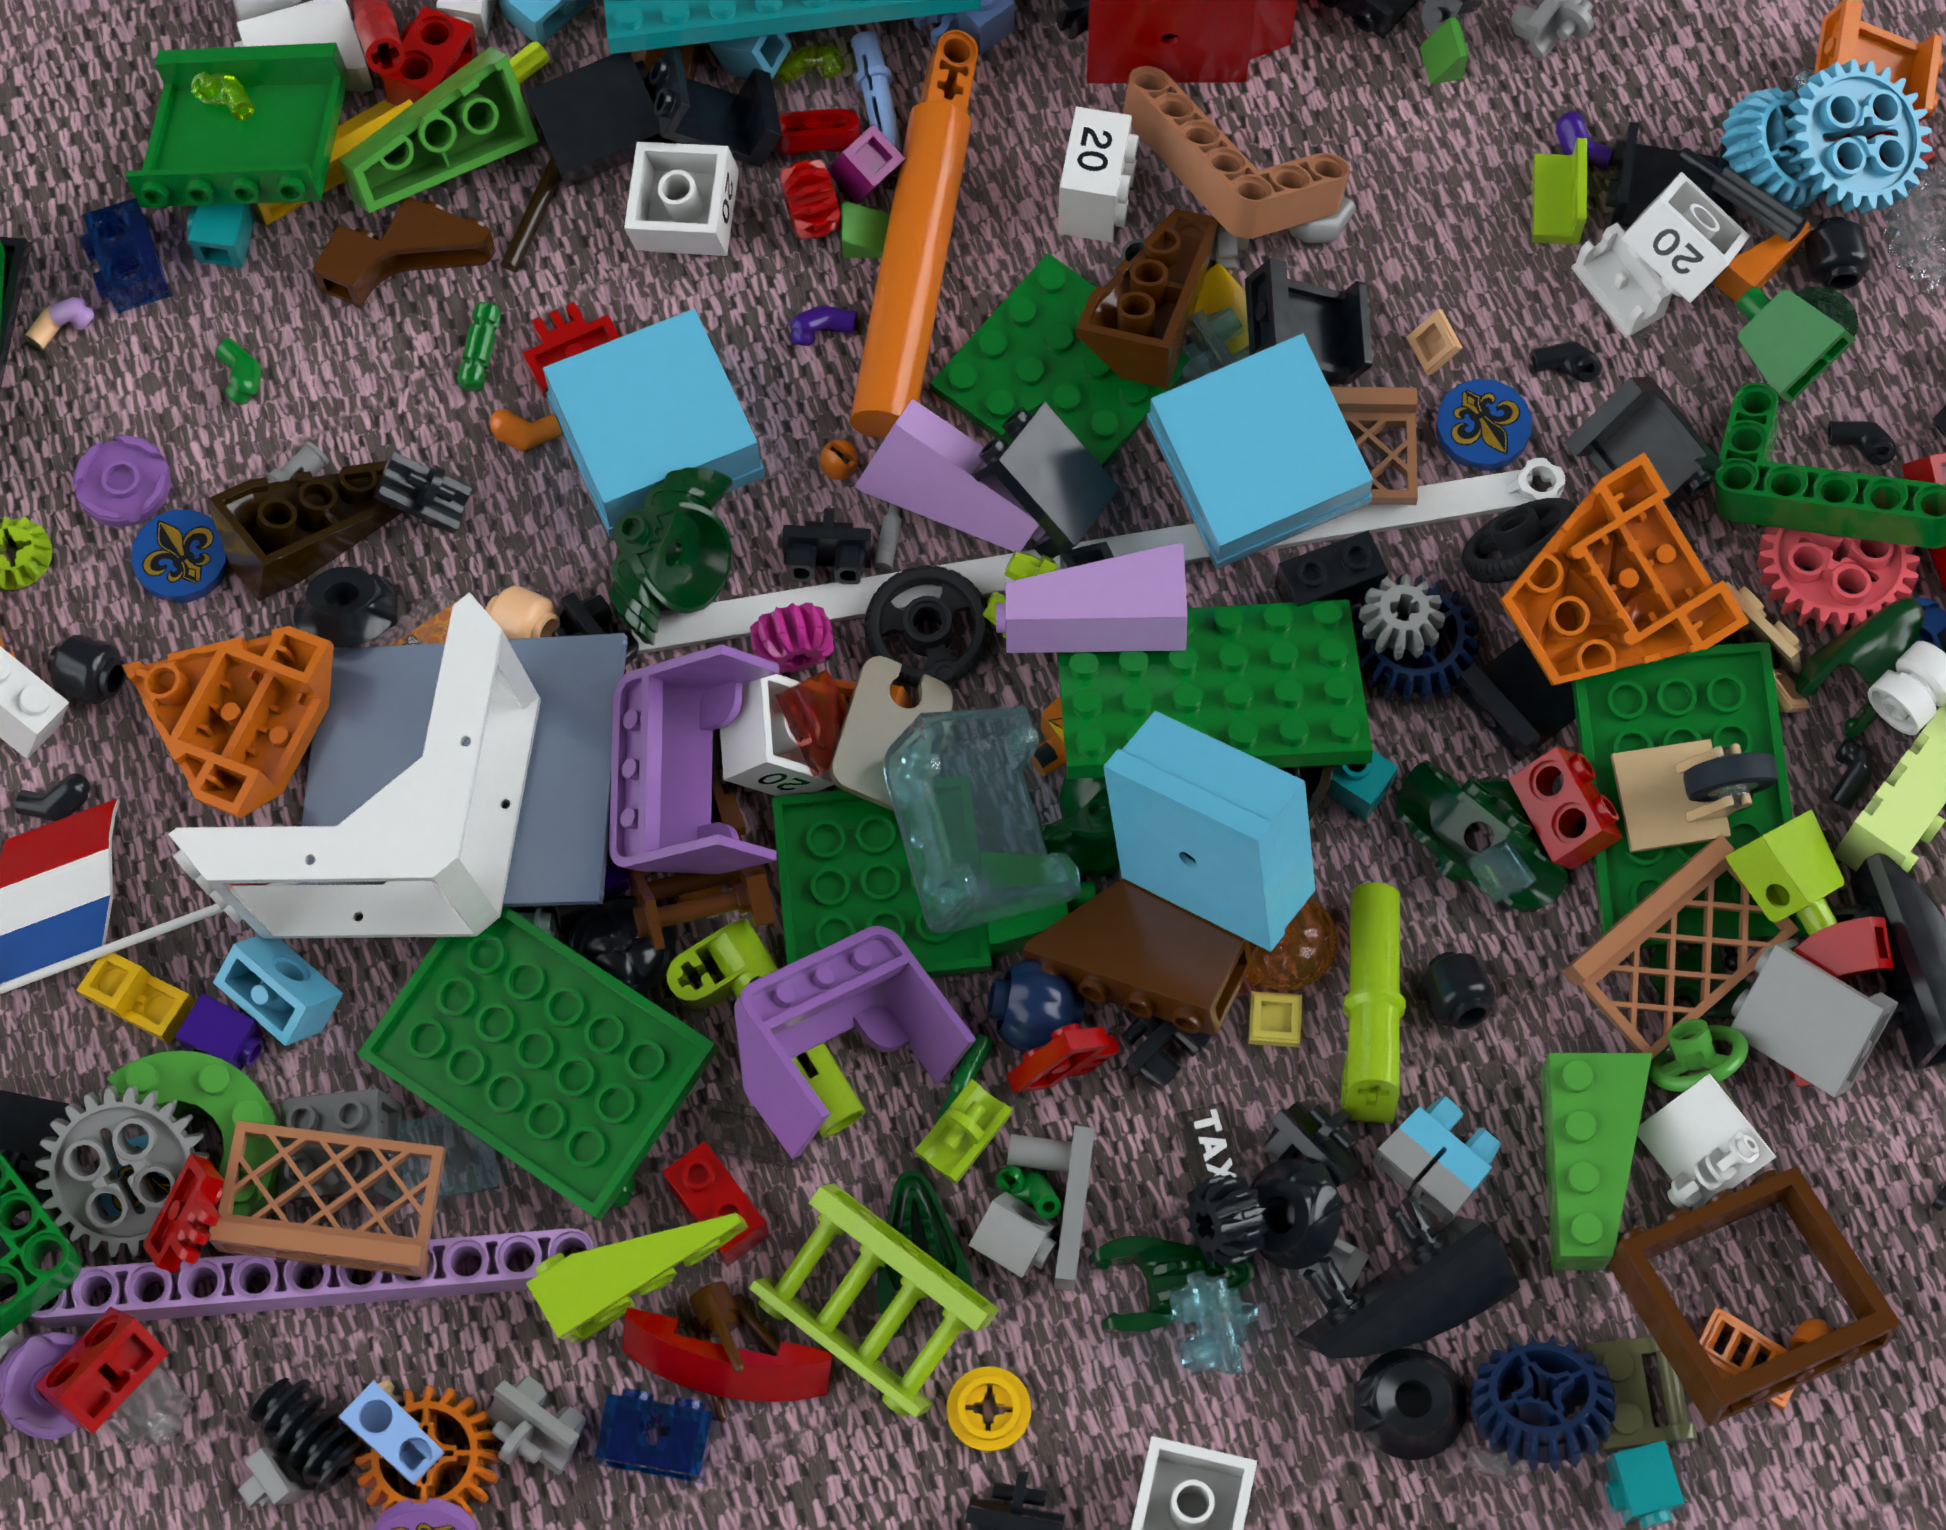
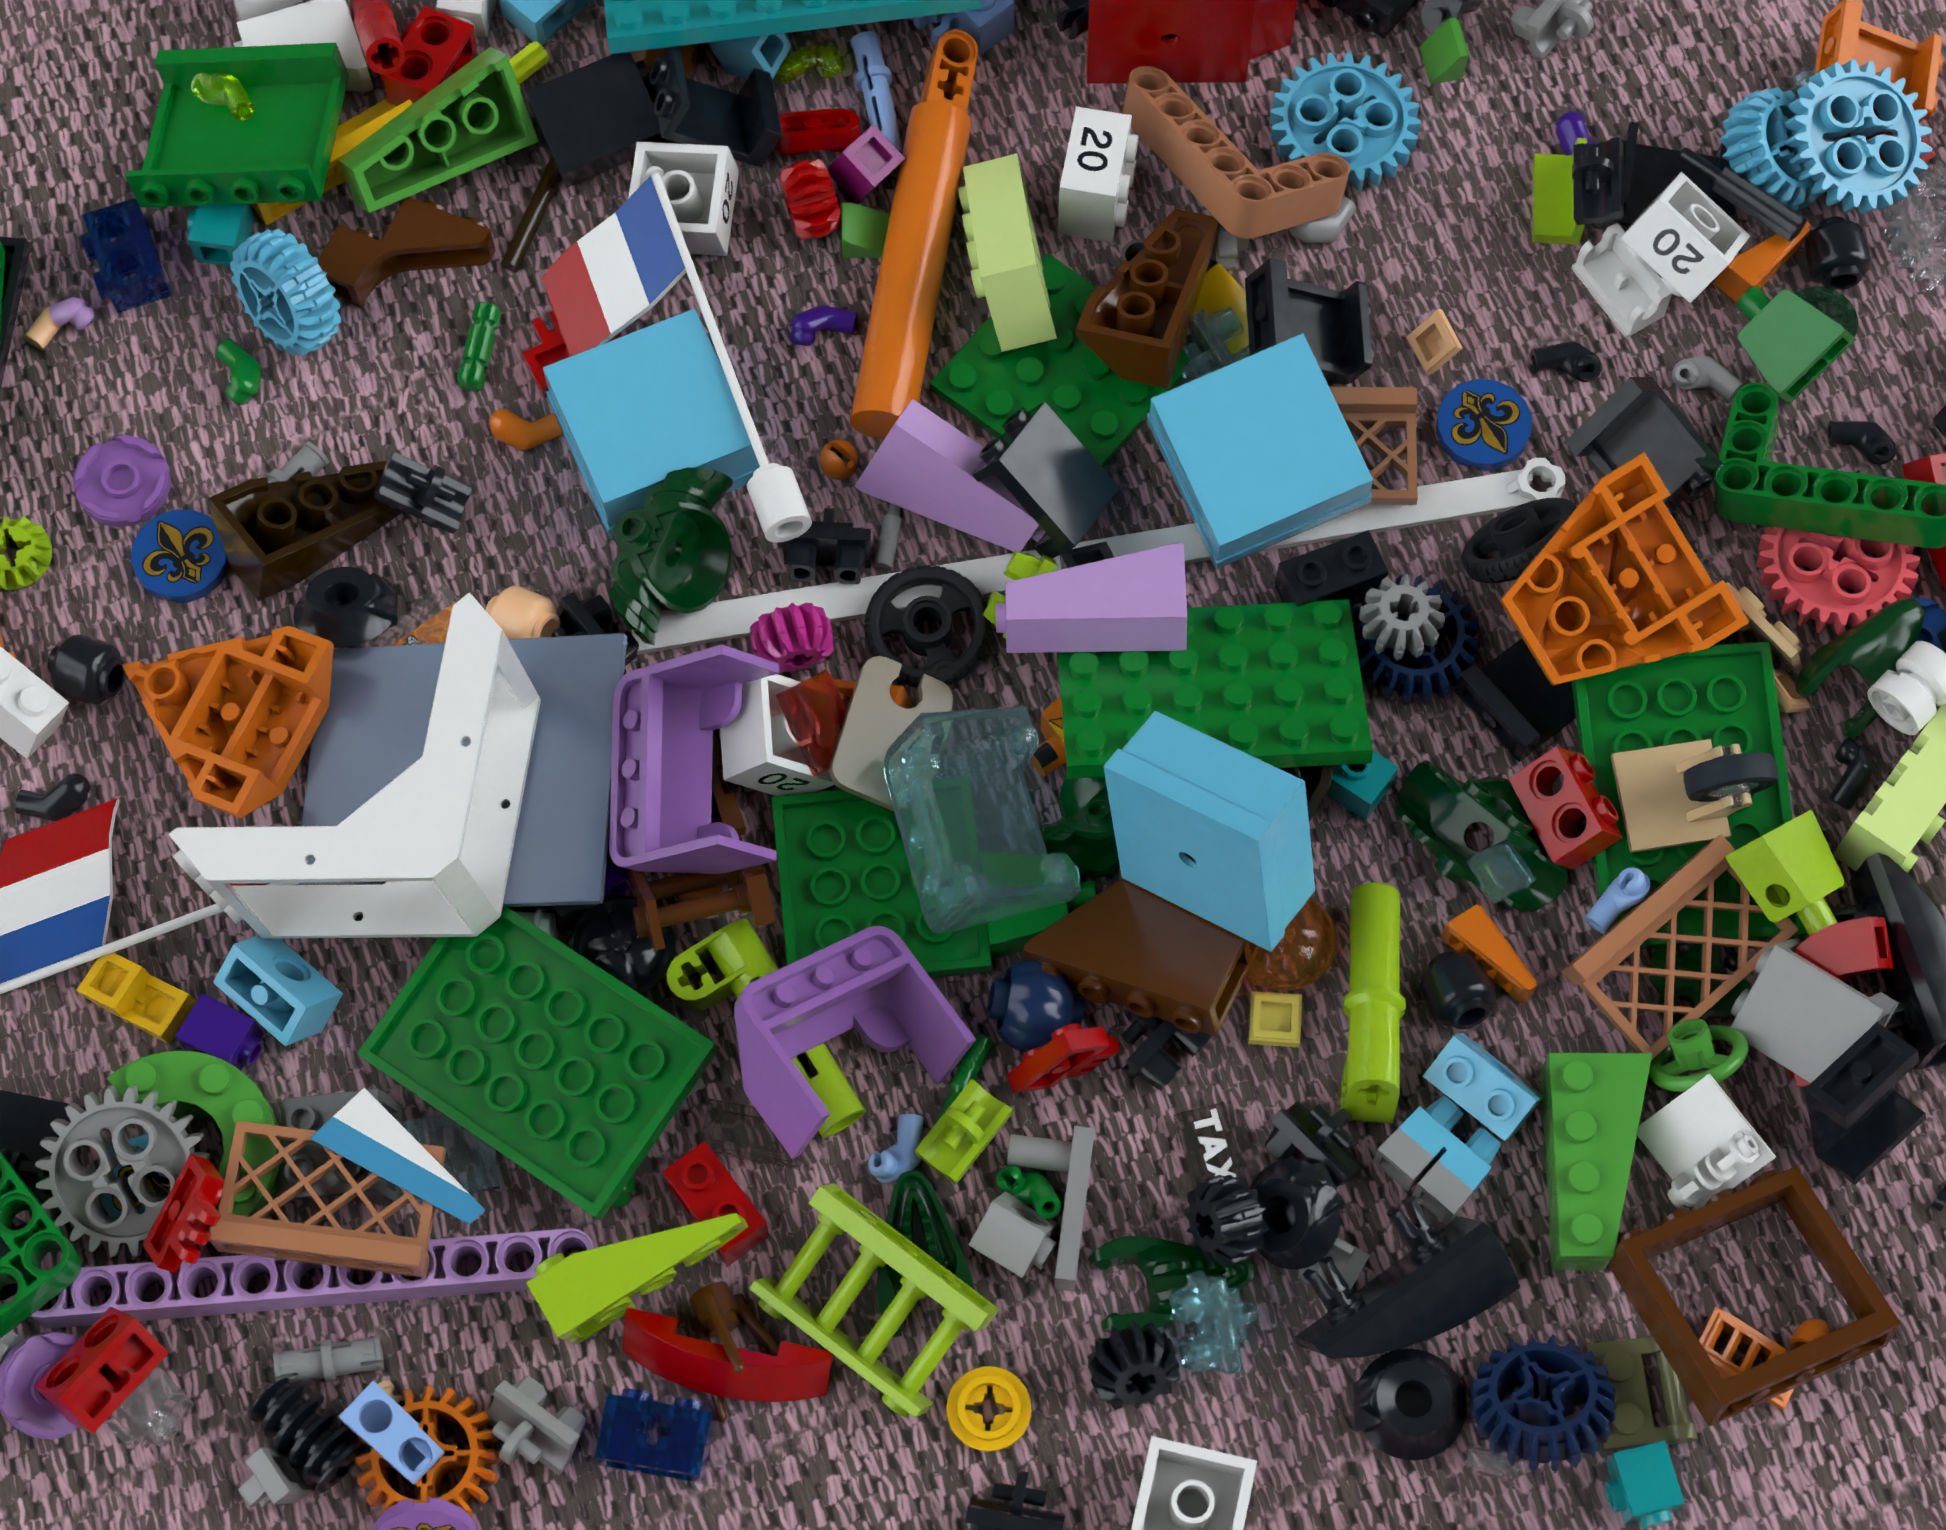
none -> medium azure gear [230,229,341,356]
none -> light grey pin [273,1336,384,1383]
none -> dark azure sticker [310,1088,485,1225]
none -> flag [542,166,812,542]
none -> light blue arm [868,1114,923,1183]
none -> yellowish green wedge [958,153,1057,352]
none -> black gear [1087,1320,1180,1413]
none -> medium azure gear [1269,52,1421,192]
none -> medium azure brick [1422,1033,1544,1141]
none -> orange slope [1441,904,1537,1004]
none -> black hips [1572,137,1624,229]
none -> light blue arm [1584,867,1650,933]
none -> light grey arm [1672,356,1744,401]
none -> black panel [1805,1022,1926,1185]

